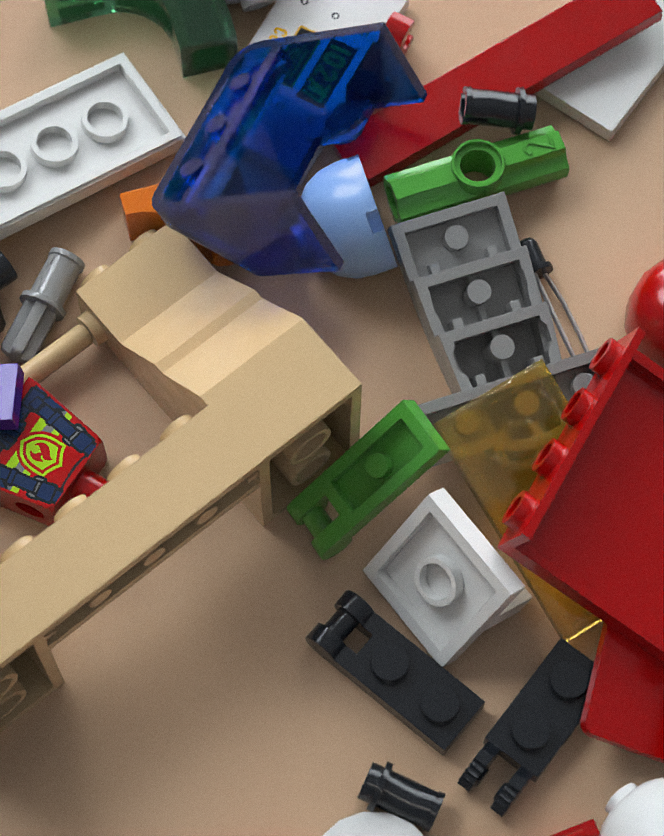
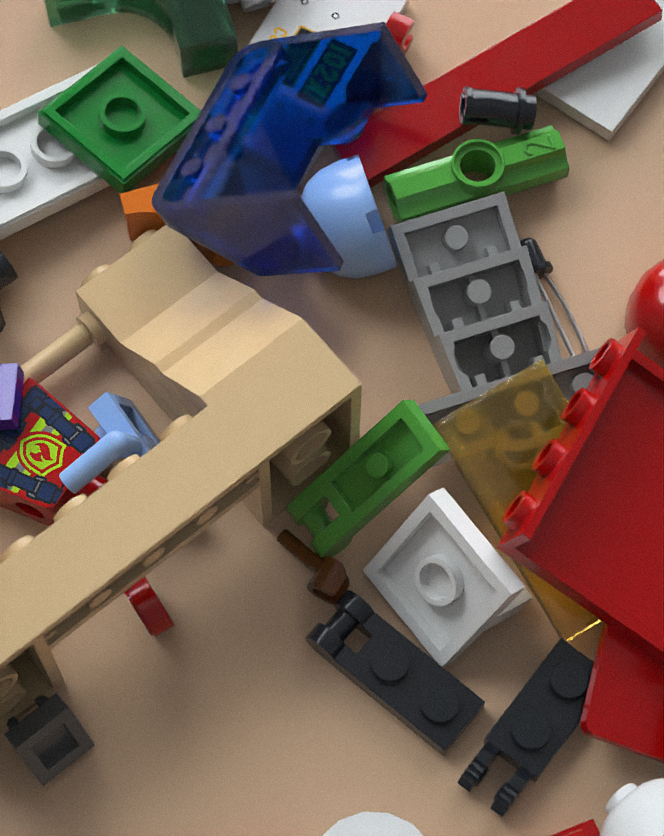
light grey axle [1,247,85,364] -> none
black pin [357,762,446,832] -> none
none -> dark grey tile [4,693,95,786]
none -> green tile [38,46,207,193]
none -> light blue plate [59,392,160,493]
none -> red tile [124,576,175,637]
none -> reddish brown hand [277,529,350,605]

